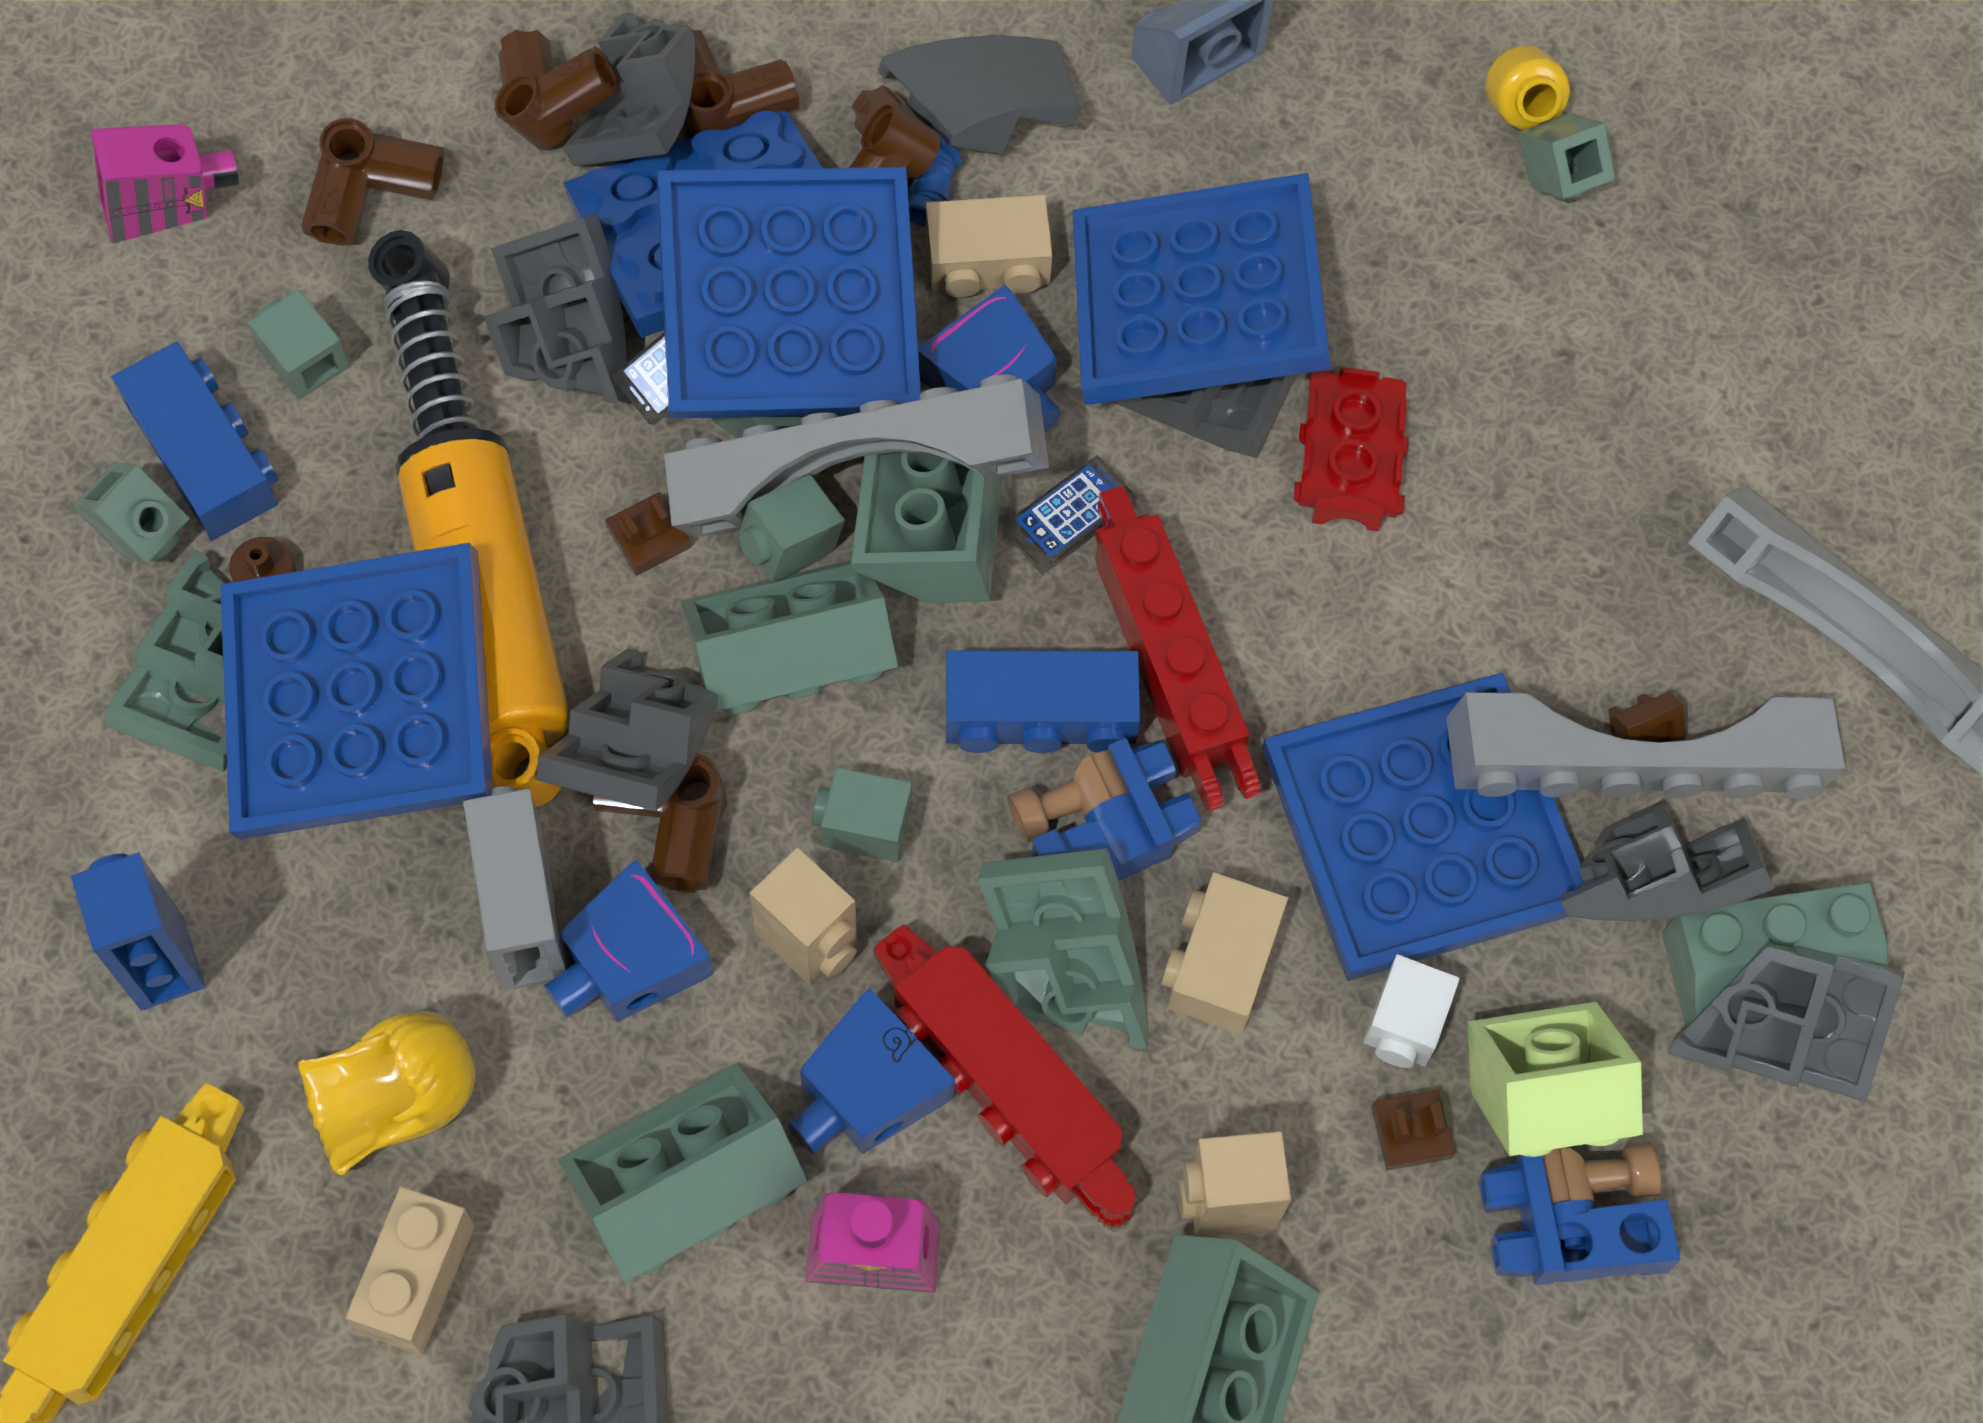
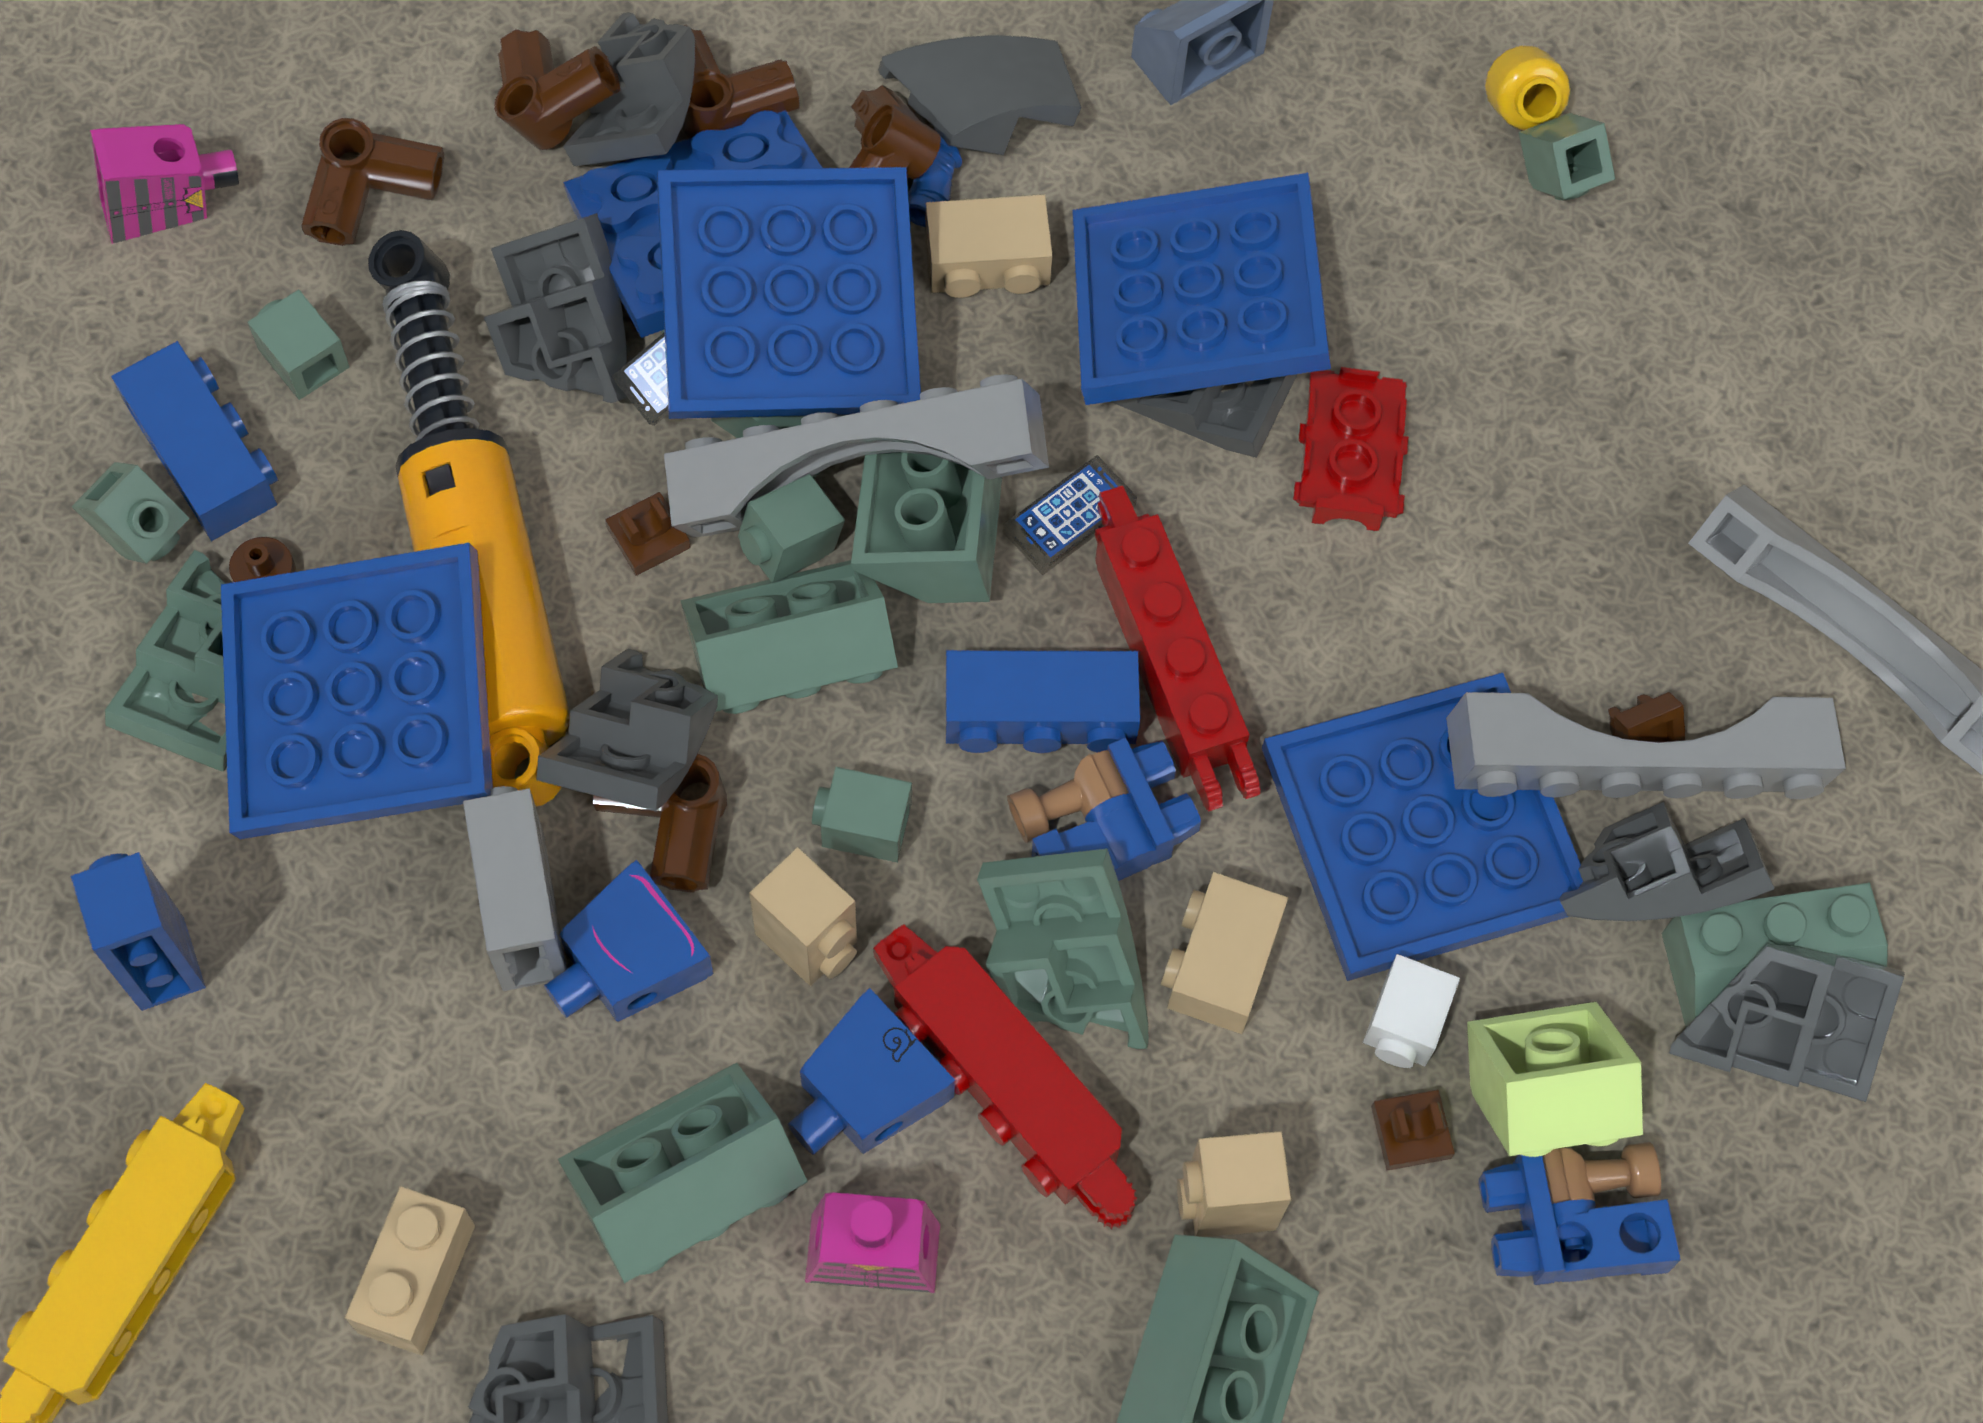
yellow piece [298,1011,476,1176] -> none
blue torso [918,285,1061,432] -> none

